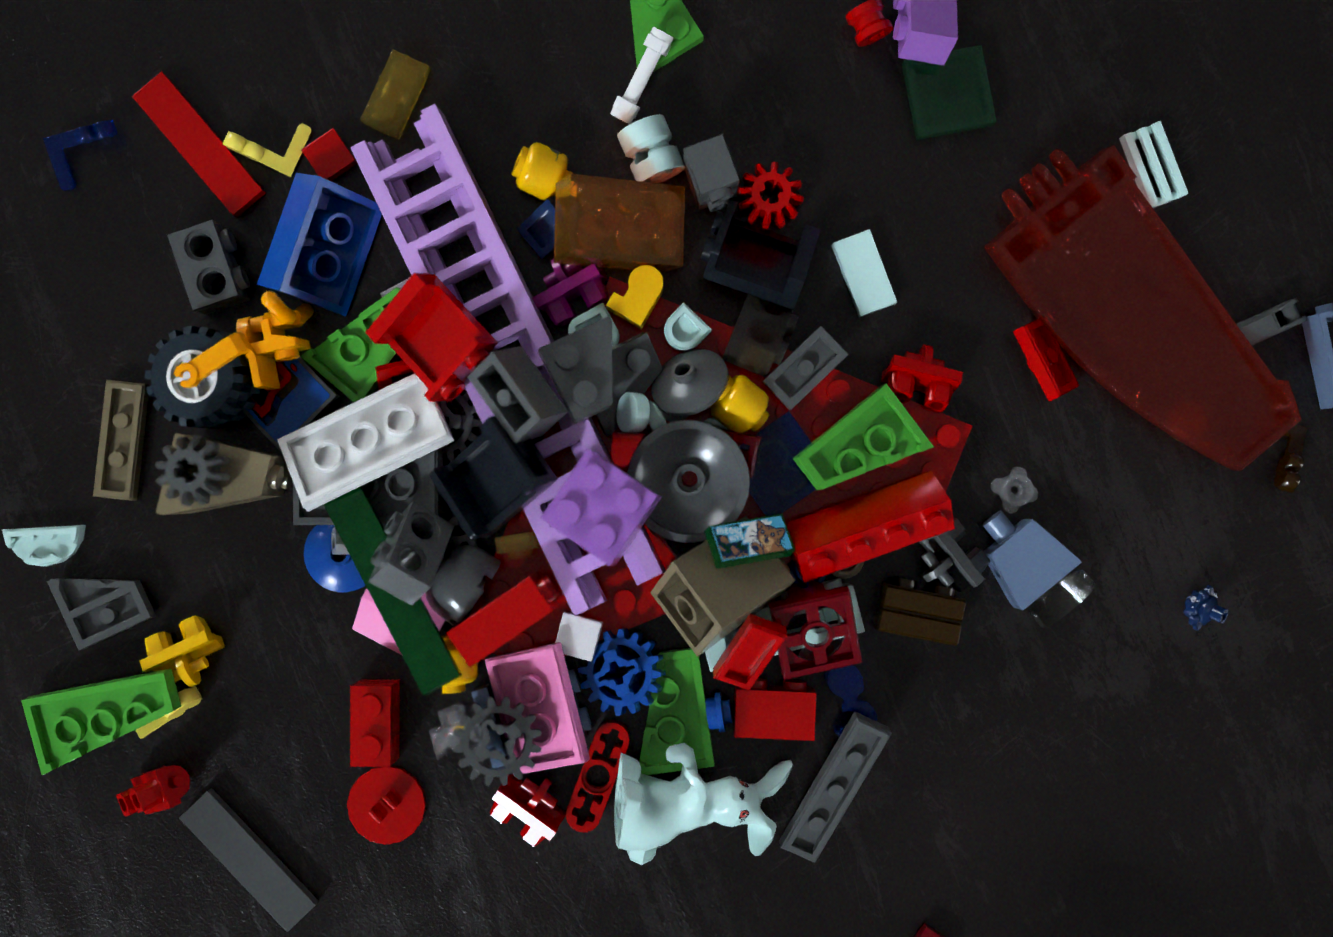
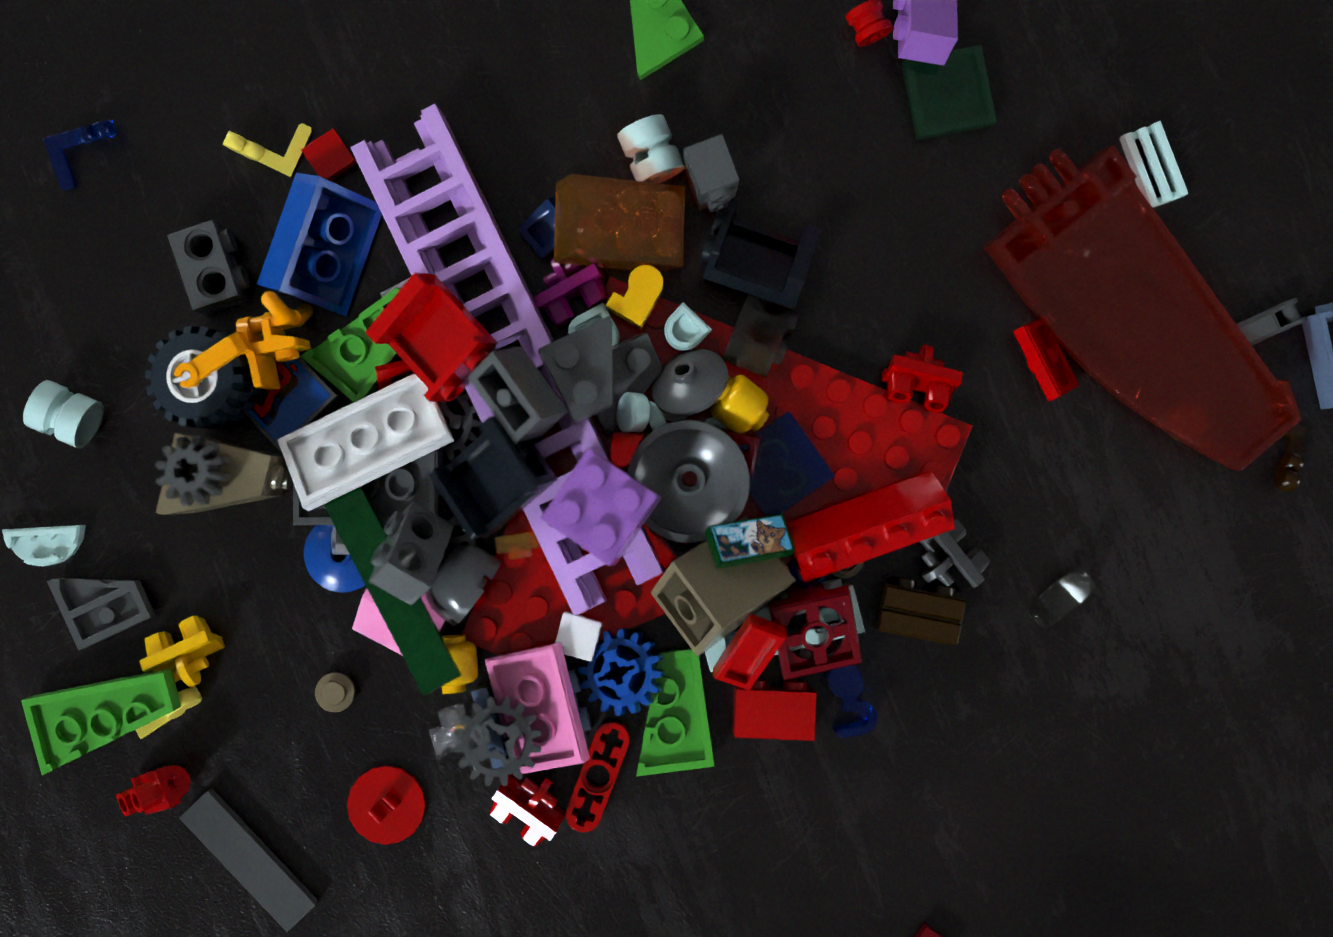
dark tan tile [93,380,150,501] -> none
red tile [132,71,266,218] -> none
red brick [350,679,400,767] -> none
clear yellow plate [360,49,431,140] -> none
red window [446,571,560,667] -> none
yellow head [511,142,573,201] -> none
white bar [610,27,674,124] -> none
light aqua animal [614,743,794,865] -> none
blue plate [705,692,733,733] -> none
red gear [736,161,804,230] -> none
dark grey plate [762,326,849,411] -> none
dark grey tile [779,711,892,863] -> none
bright green wing [792,384,934,490] -> none
light aqua tile [831,229,897,318] -> none
sand blue torso [983,511,1082,610] -> none
clear plate [991,467,1038,513] -> none
dark blue plant [1183,585,1229,631] -> none
none -> light aqua wheel [23,380,104,448]
none -> dark tan plate [315,672,356,712]

